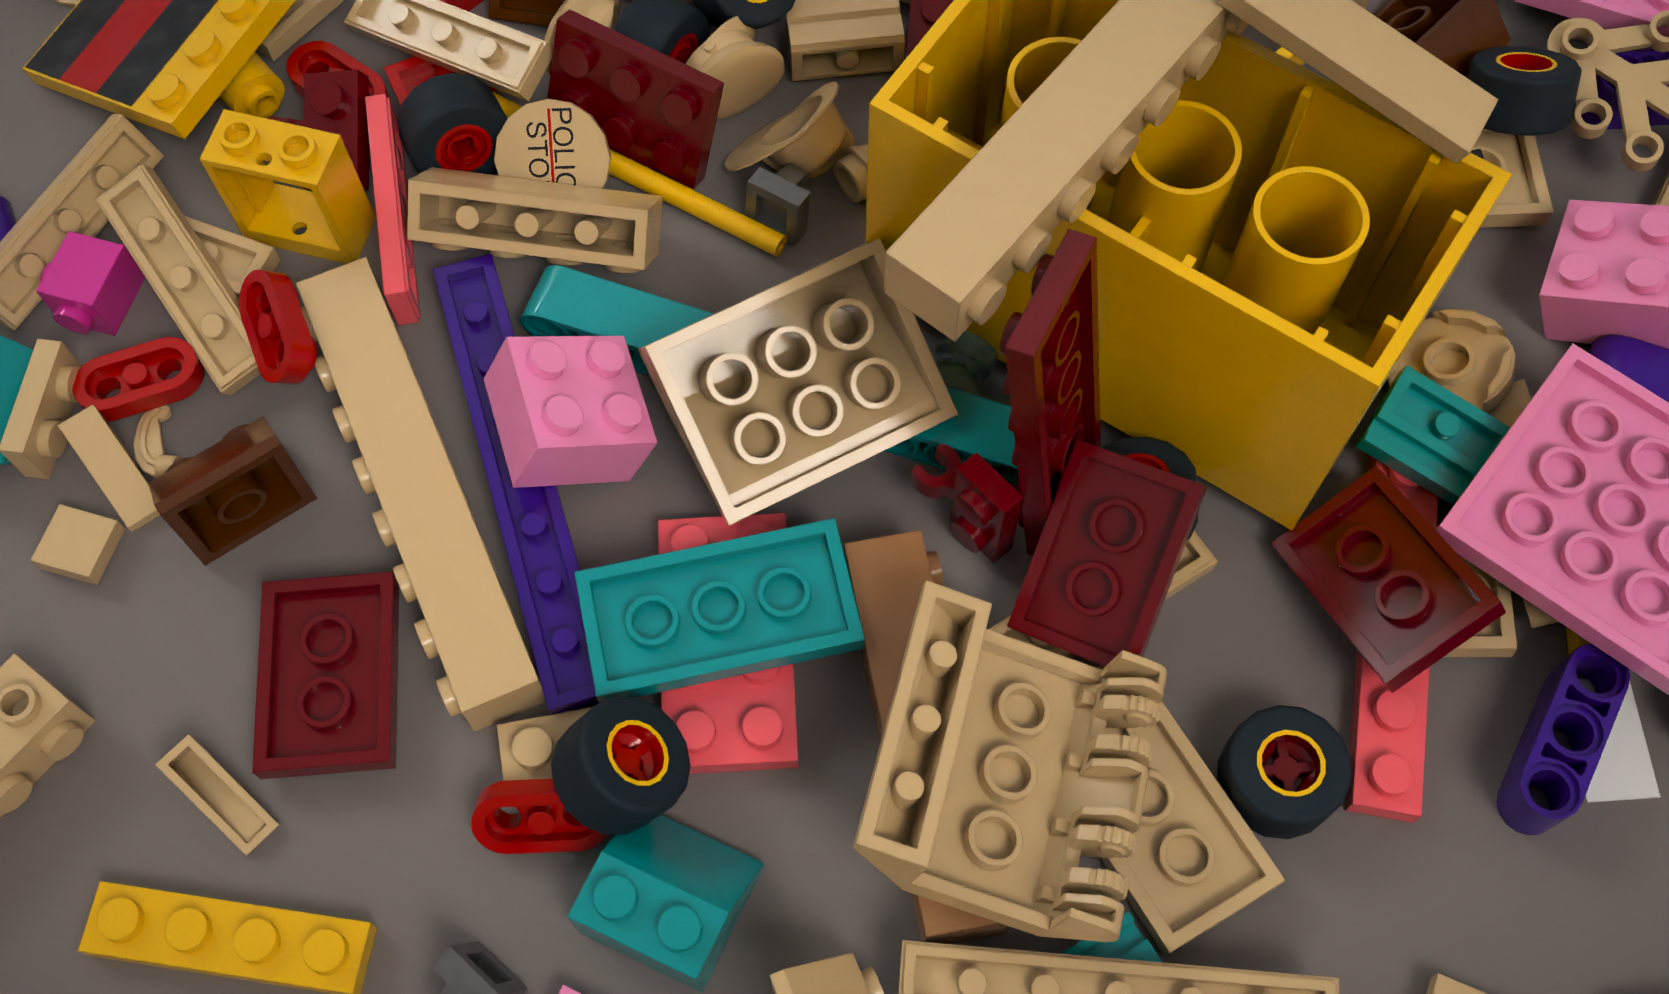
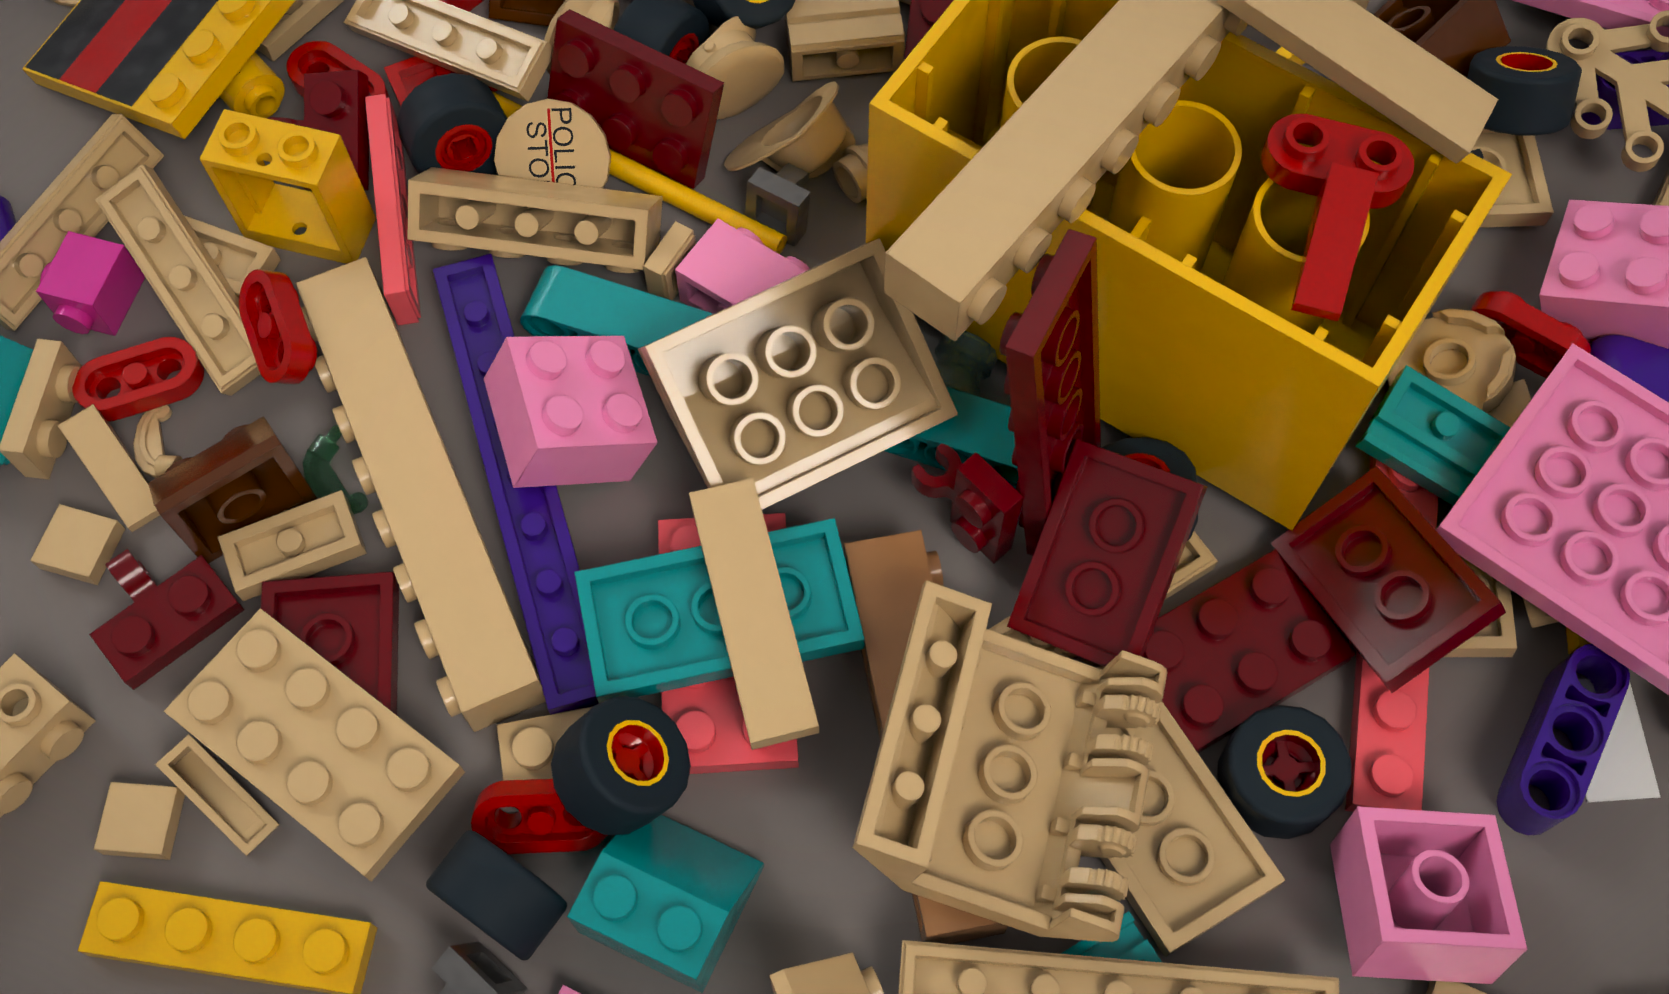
none -> dark red plate [89,549,244,690]
none -> tan tile [94,782,185,860]
none -> tan plate [164,608,465,882]
none -> tan plate [218,490,367,601]
none -> clear green piece [303,425,369,514]
none -> black wheel [426,830,567,961]
none -> tan tile [643,221,696,301]
none -> bright pink brick [675,218,810,313]
none -> tan tile [689,478,819,750]
none -> dark red plate [1143,549,1355,754]
none -> red plate [1261,114,1414,209]
none -> red piece [1291,162,1379,322]
none -> bright pink brick [1330,806,1528,984]
none -> red plate [1470,291,1591,378]

